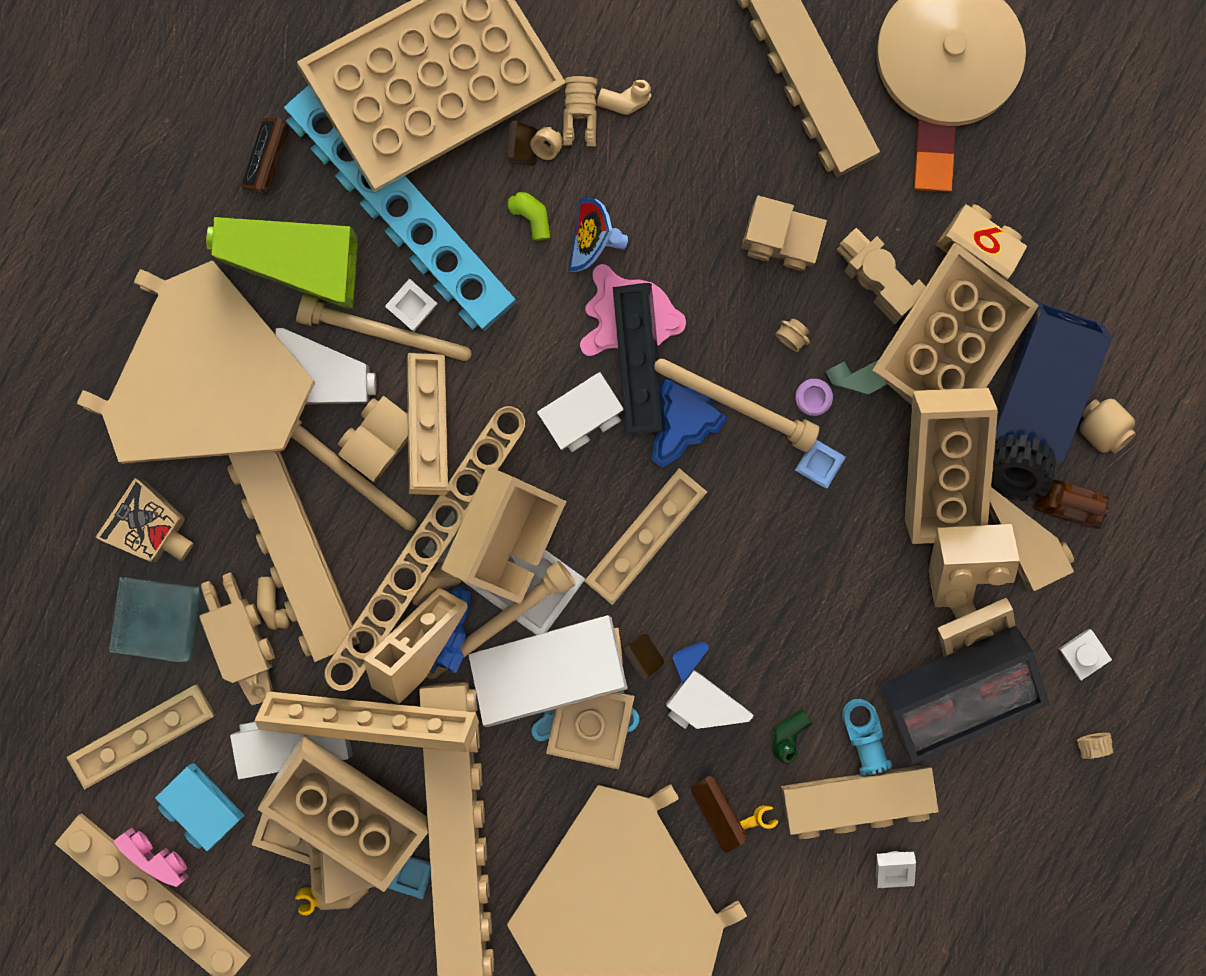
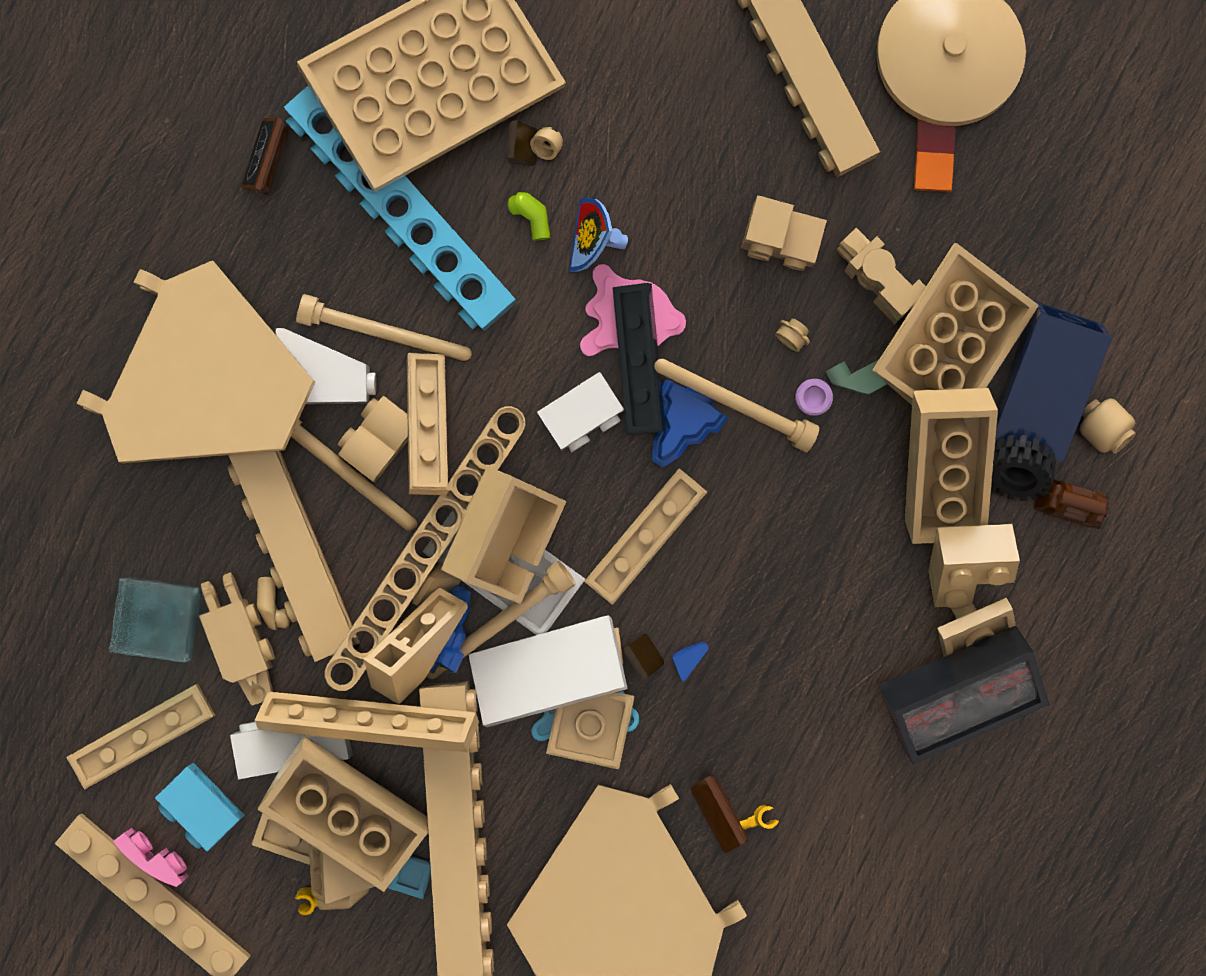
tan torso [96,478,194,562] -> none
lime slope [206,217,358,309] -> none
white plate [385,279,438,332] -> none
tan hinge [563,76,597,146] -> none
tan arm [596,80,651,115] -> none
white slope [666,669,754,729] -> none
dark green arm [772,709,813,764] -> none
tan brick [781,764,939,839] -> none
light blue tile [794,440,846,489] -> none
medium azure connector [842,699,893,776] -> none
white plate [875,851,916,888] -> none
tan slope [936,204,1027,280] -> none
tan slope [989,488,1074,591] -> none
white plate [1058,629,1112,681] -> none
tan axle [1077,733,1113,759] -> none

